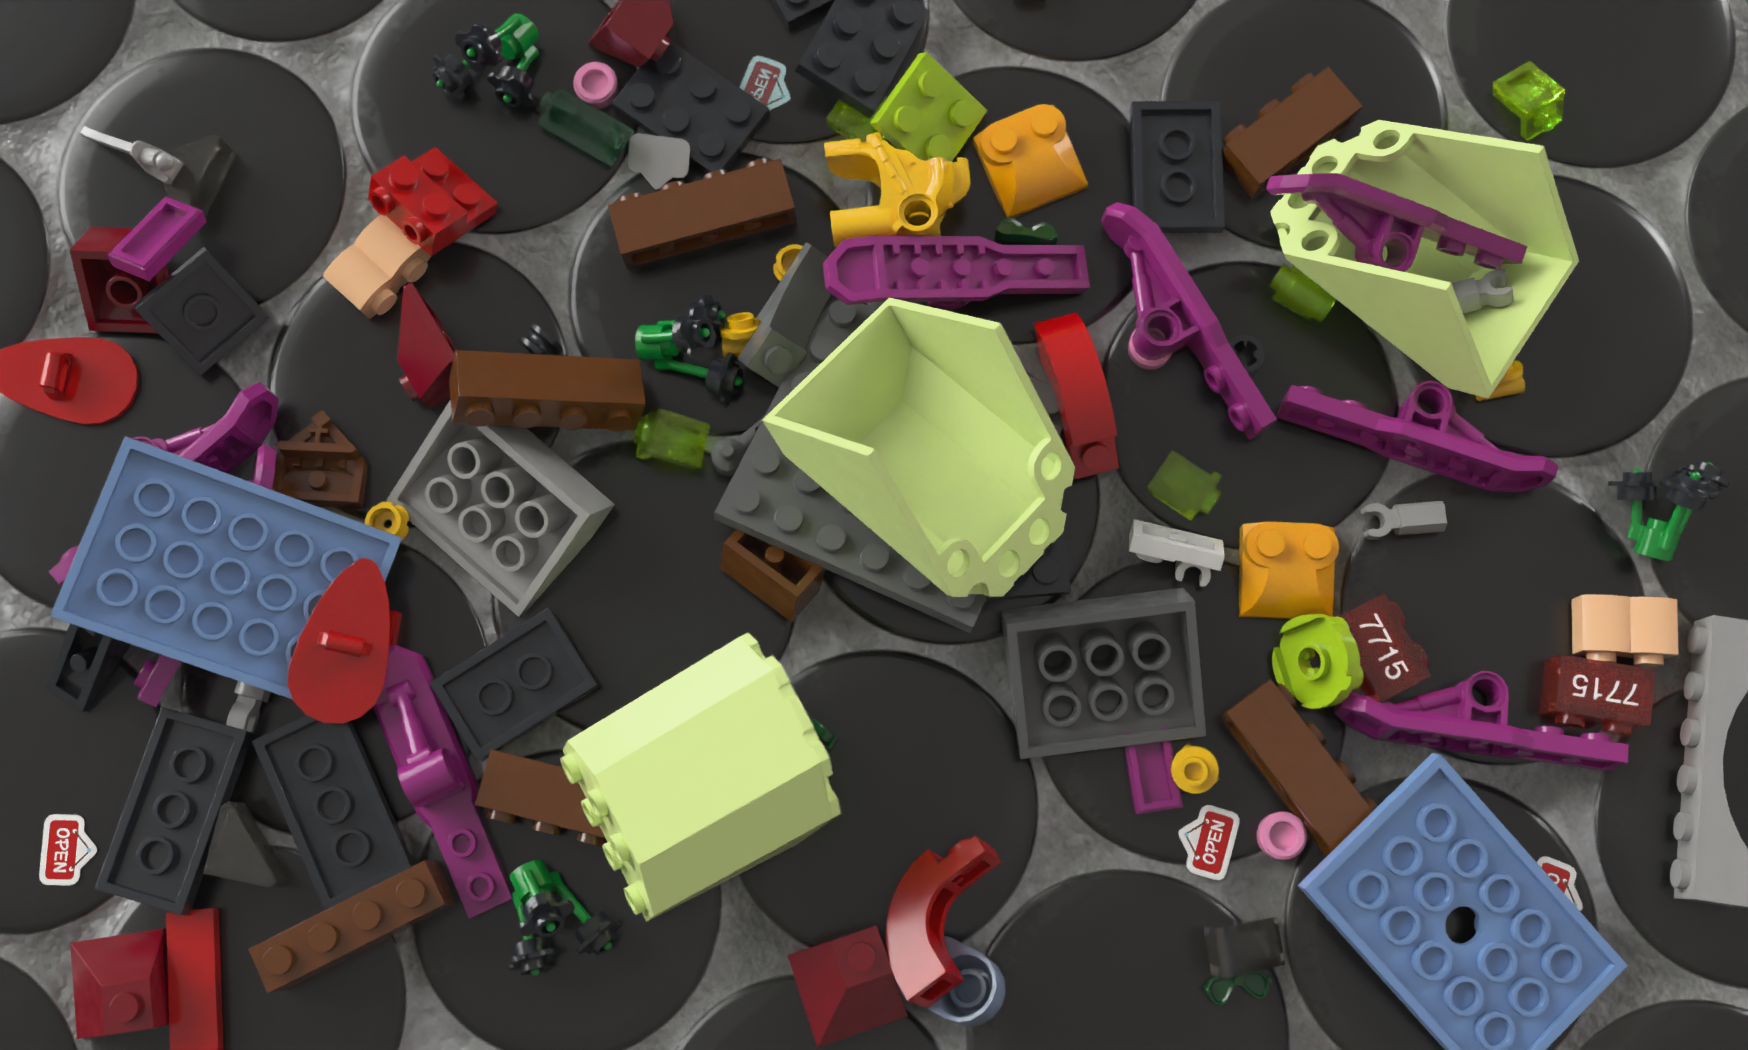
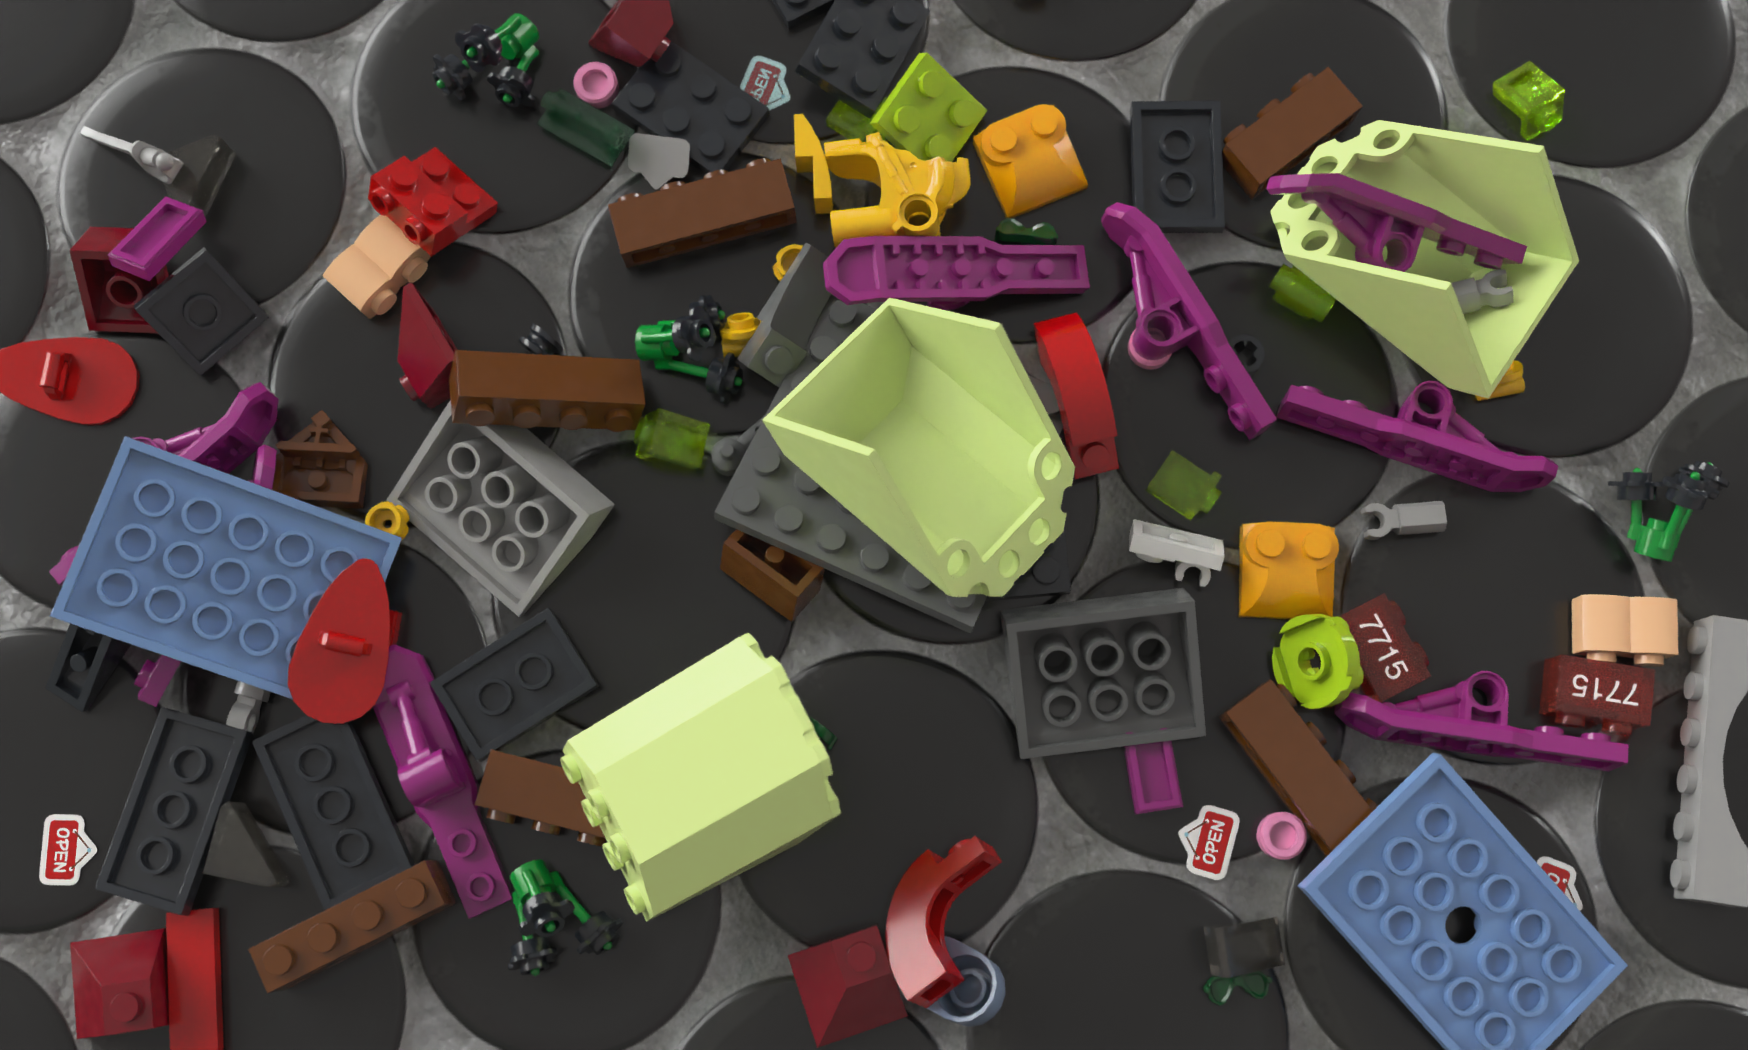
yellow plate [1171,743,1219,794] -> none
none -> yellow slope [794,114,833,214]

